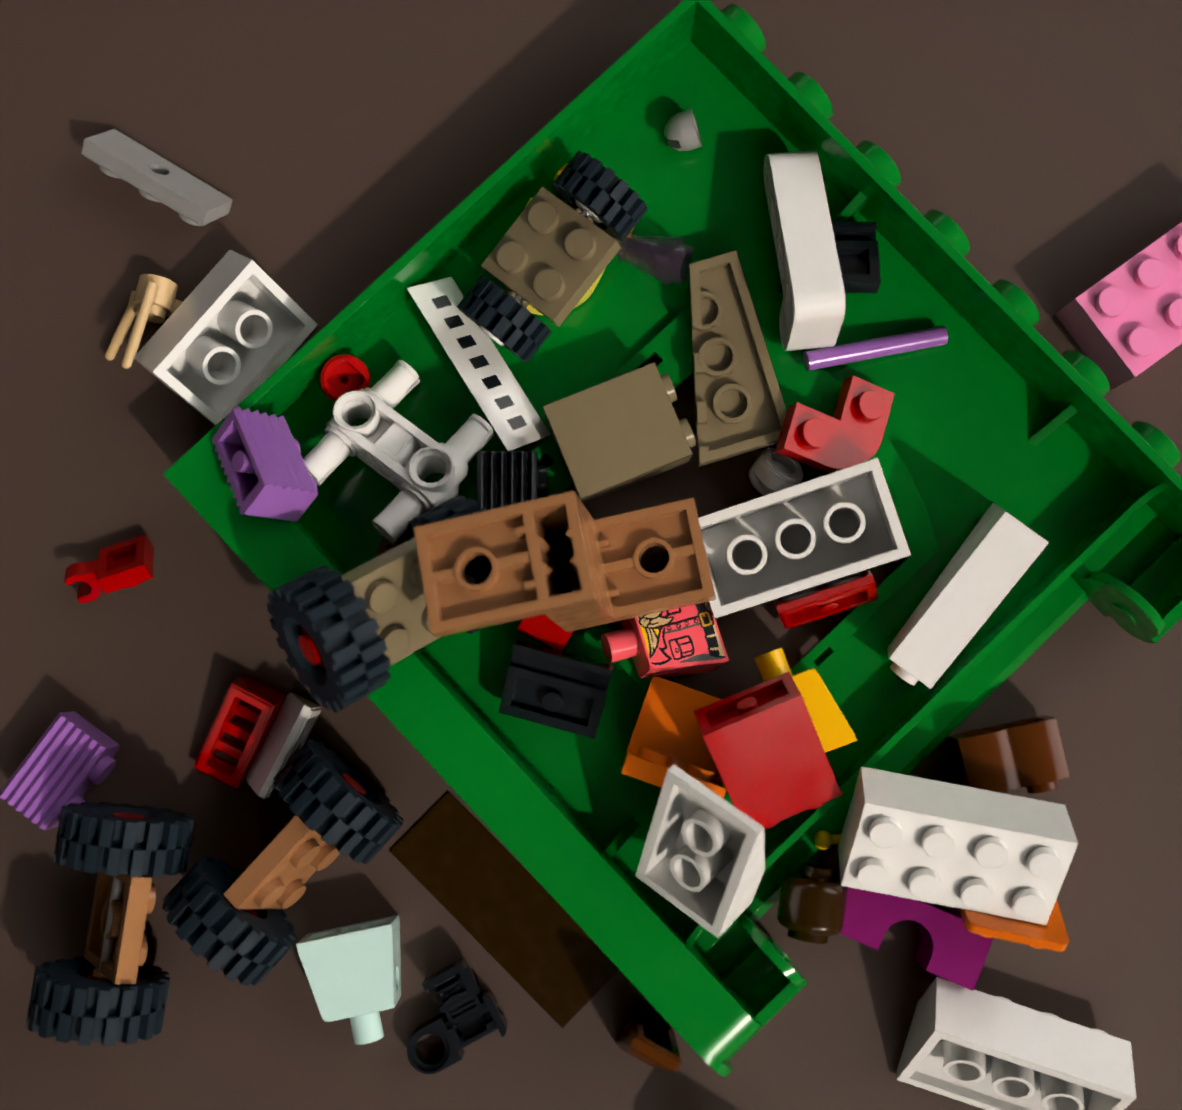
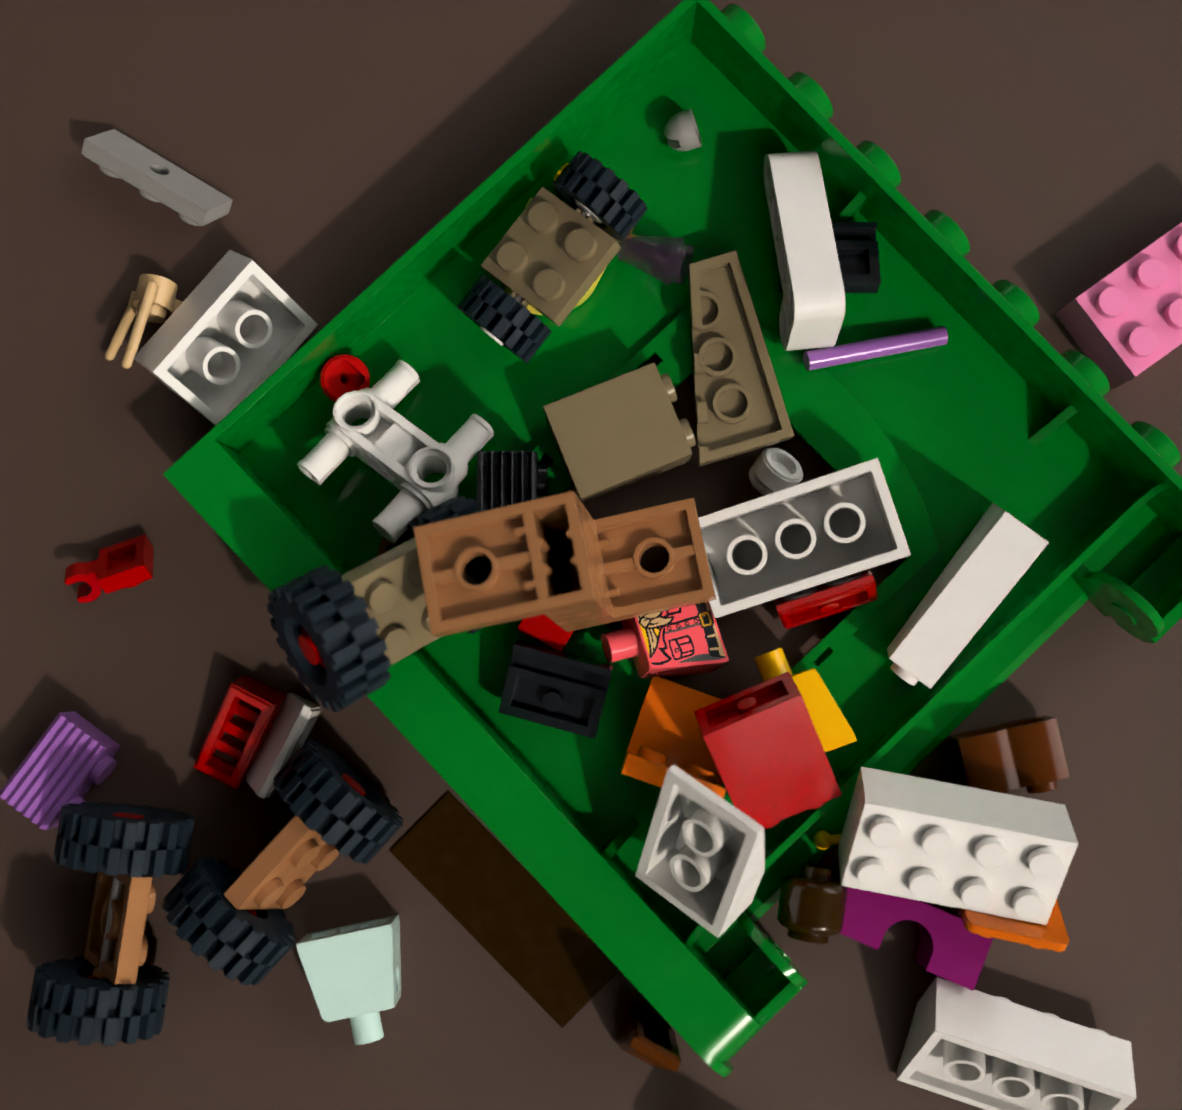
medium lavender brick [212,406,318,522] -> none
white sticker [407,277,551,452] -> none
black piece [407,957,508,1074] -> none
plate [775,376,895,473] -> none

